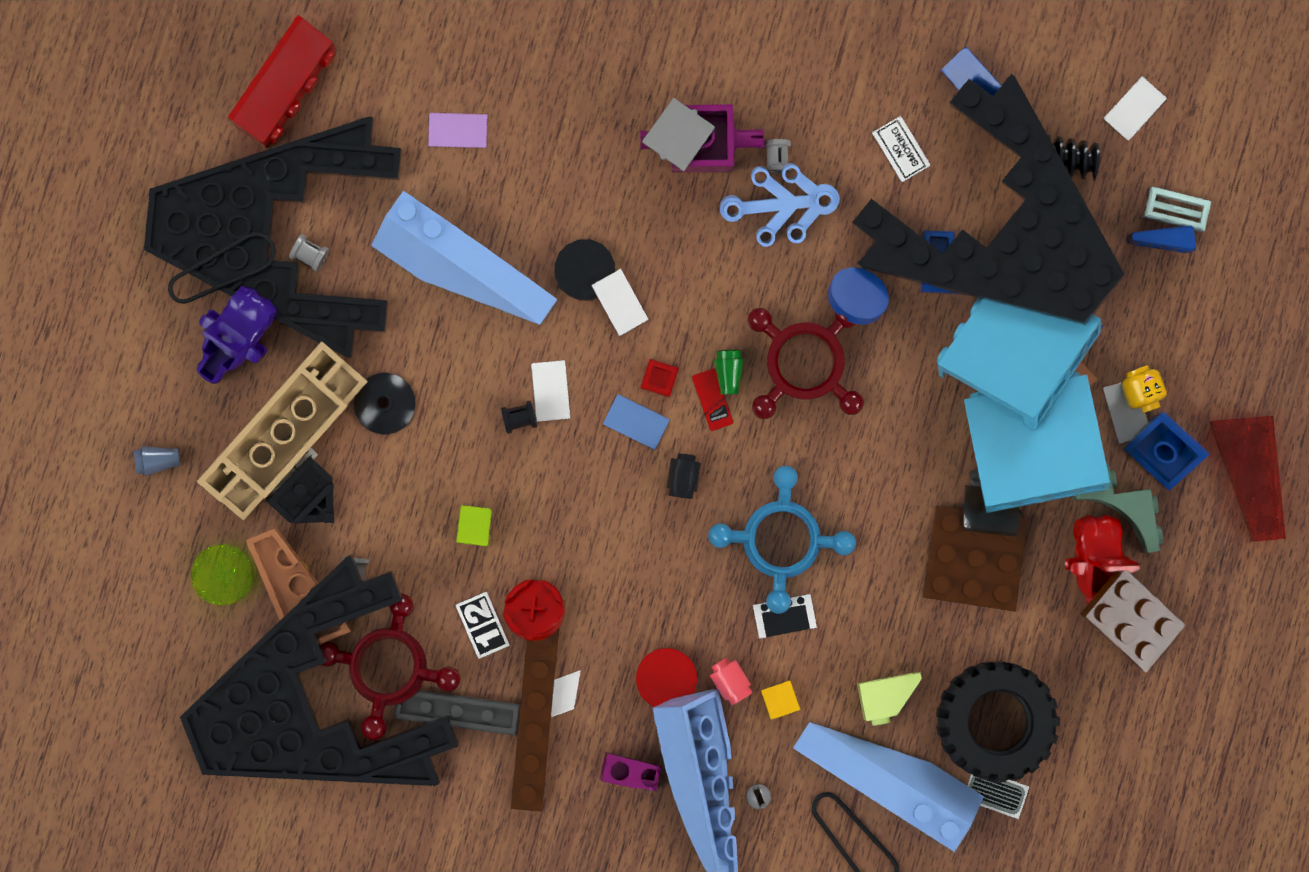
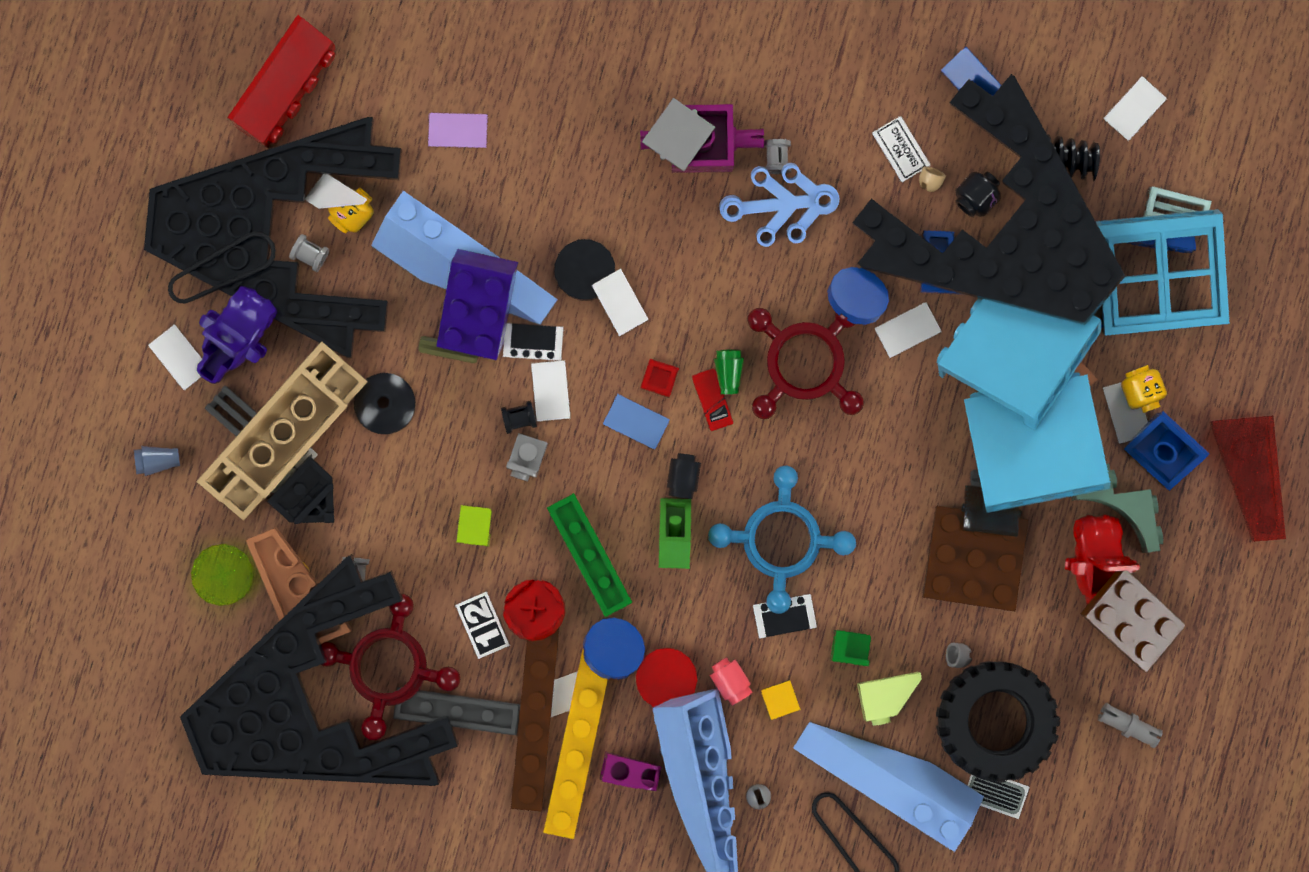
none -> white sticker [148,324,202,390]
none -> dark grey tile [205,385,257,436]
none -> white sticker [305,174,367,209]
none -> yellow head [328,188,374,234]
none -> olive axle [418,336,479,363]
none -> dark purple brick [436,249,518,360]
none -> black sticker [503,323,563,360]
none -> light grey bracket [506,433,548,482]
none -> yellow plate [543,649,608,839]
none -> green plate [547,493,633,617]
none -> blue tile [583,618,645,680]
none -> bright green slope [658,498,691,569]
none -> green panel [830,630,871,666]
none -> white sticker [874,302,942,358]
none -> tan hinge [919,166,946,192]
none -> light grey hinge [945,643,972,668]
none -> black head [955,172,1001,218]
none -> medium azure window [1095,209,1230,336]
none -> light grey pin [1098,703,1163,748]

